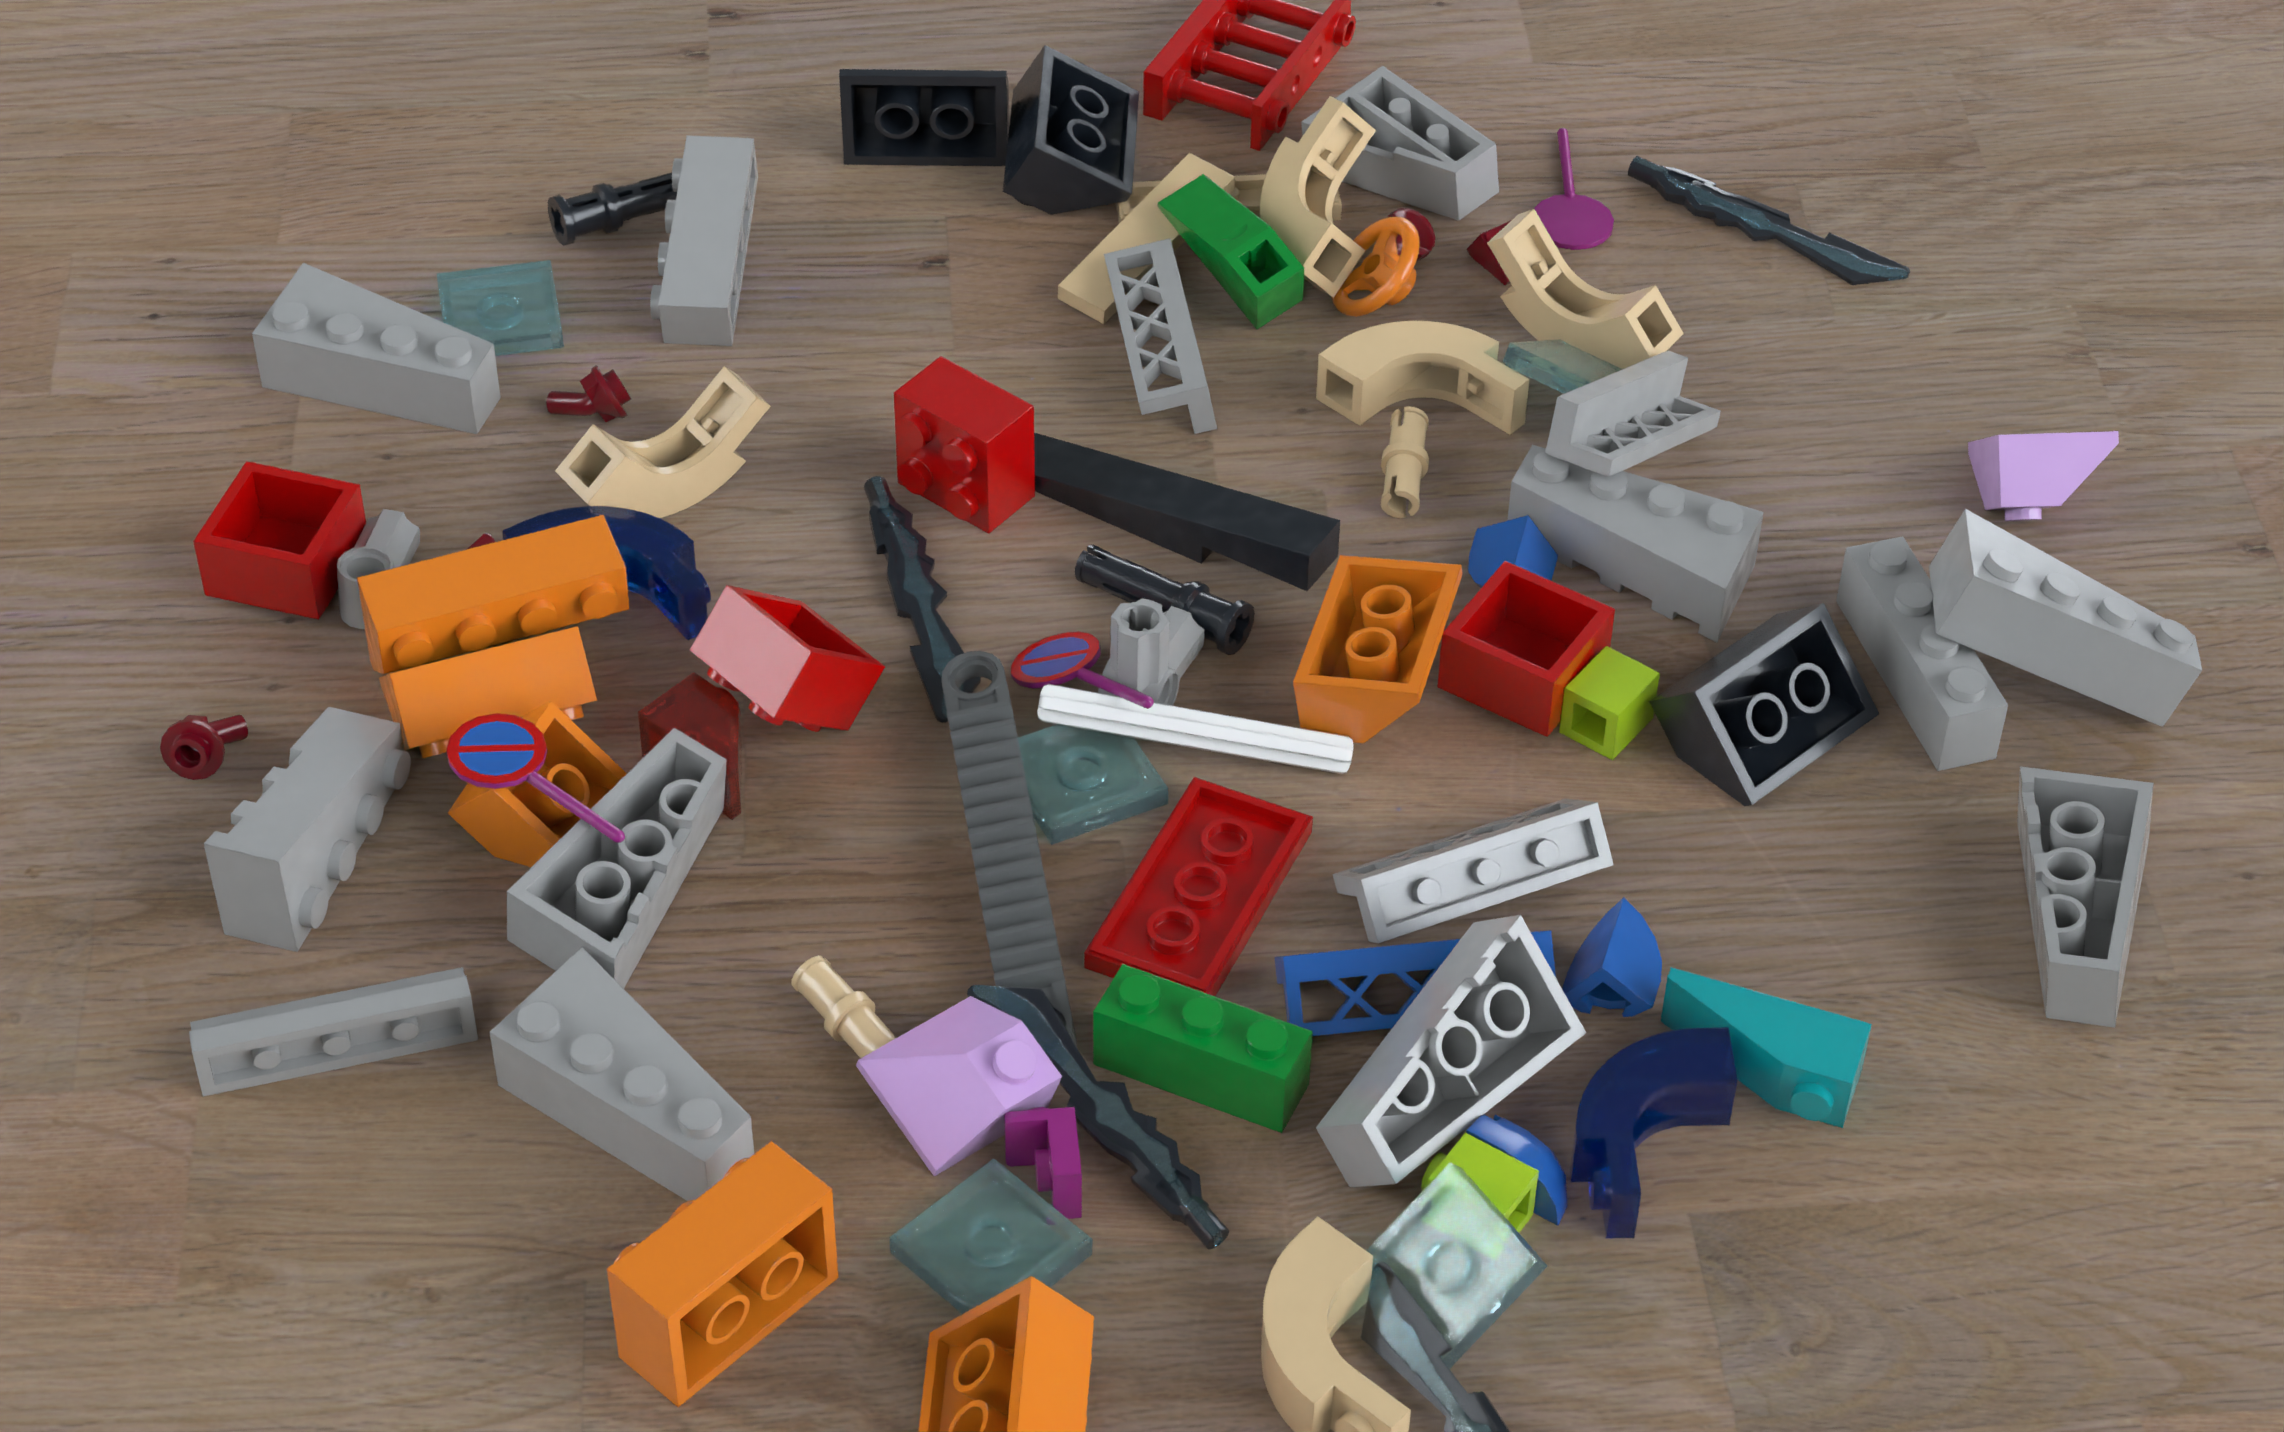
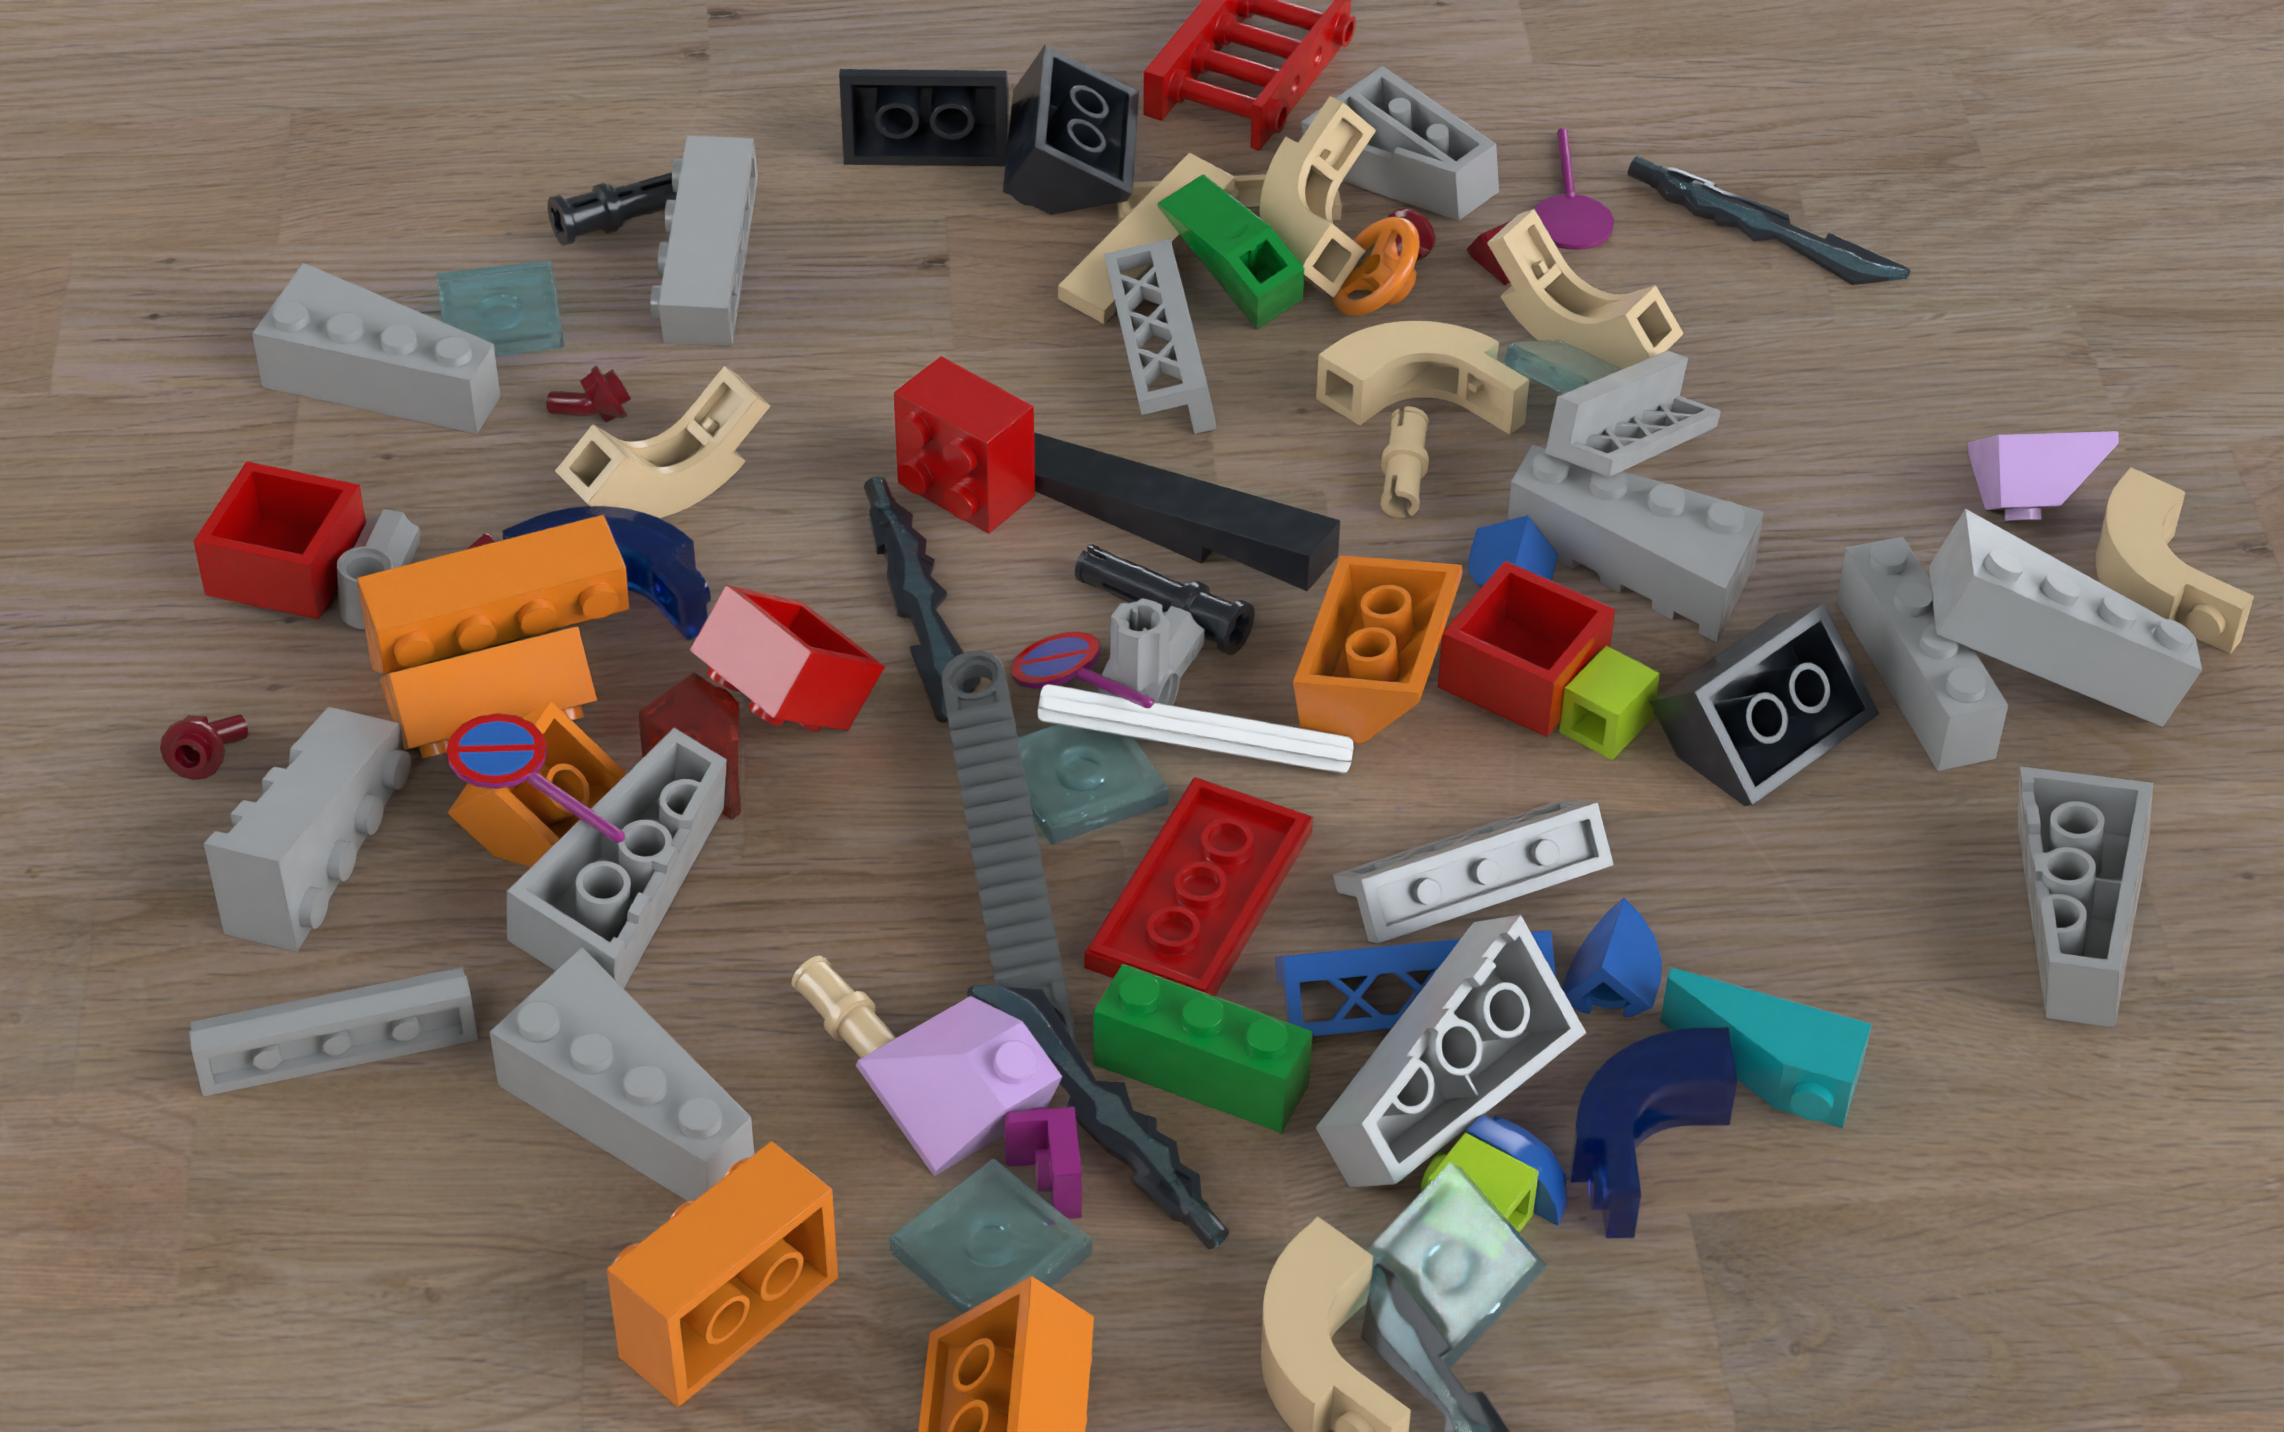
none -> tan arch [2095,467,2254,654]

